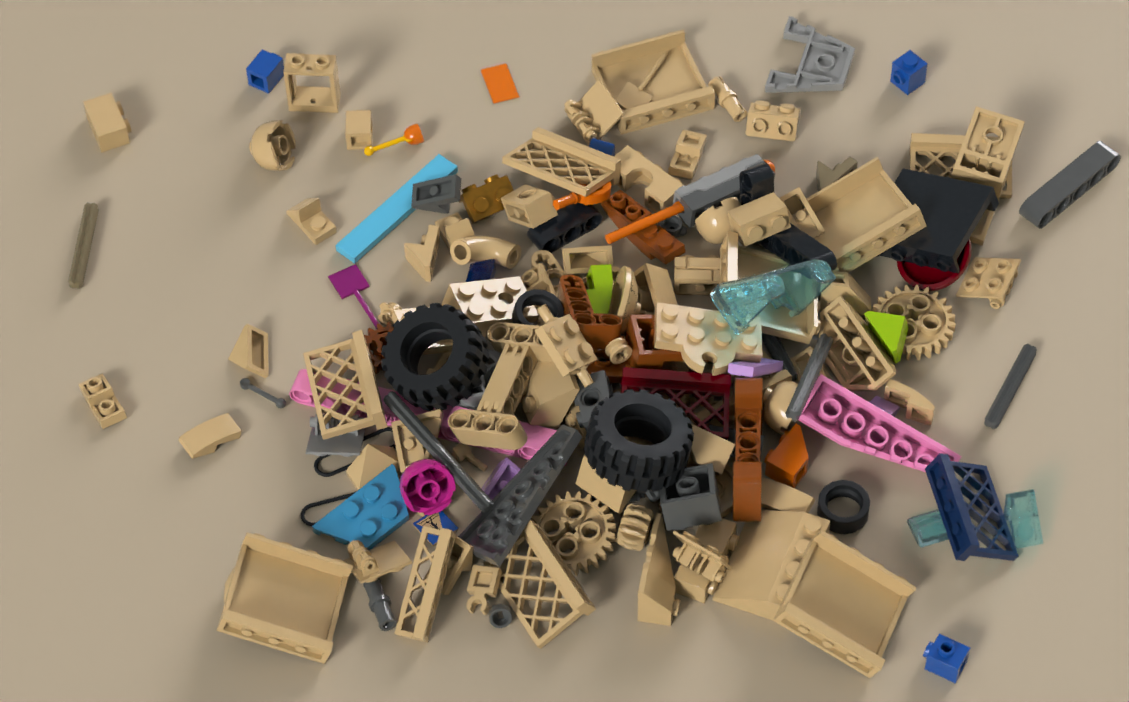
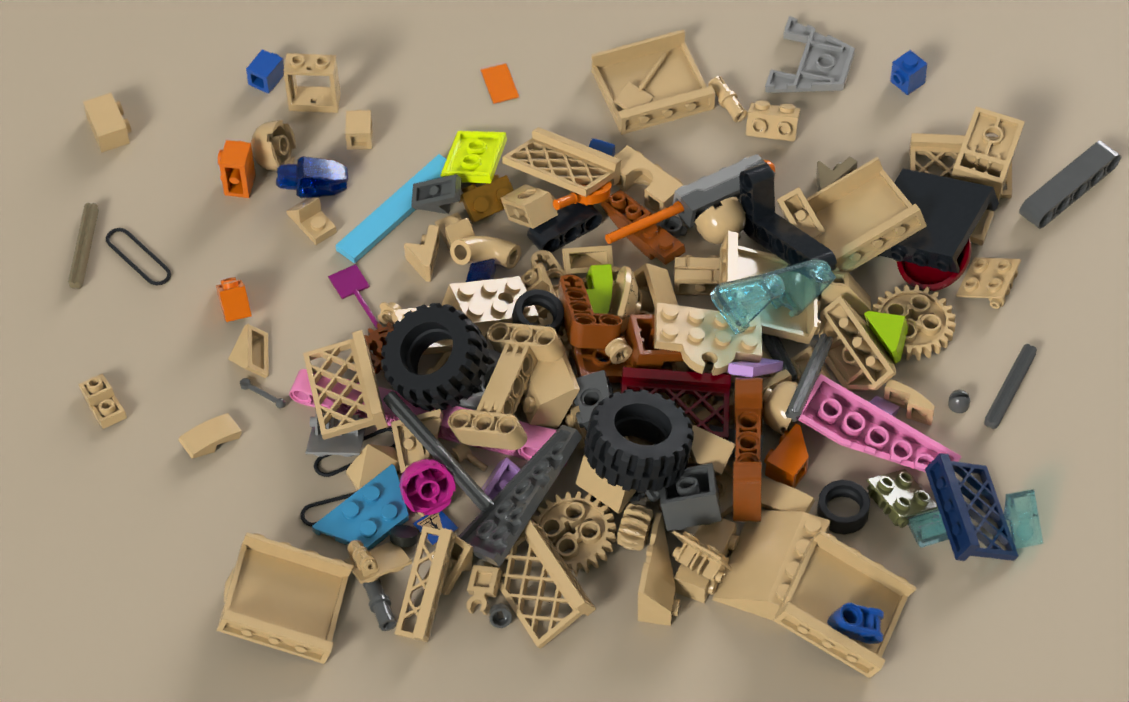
hinge [364,123,424,156] -> none
tan plate [535,304,598,388] -> none
tan hinge [564,79,624,146] -> none
tan slope [668,130,707,180] -> none
tan brick [727,192,791,247] -> none
blue brick [923,633,970,684] -> none
none -> black piece [106,228,171,286]
none -> orange slope [216,277,252,322]
none -> orange brick [218,140,256,198]
none -> clear blue hinge [276,156,348,198]
none -> pearl dark grey tile [390,525,418,547]
none -> neon yellow tile [441,131,507,183]
none -> blue piece [827,603,884,644]
none -> olive hinge [867,469,938,528]
none -> dark grey hinge [948,390,970,413]

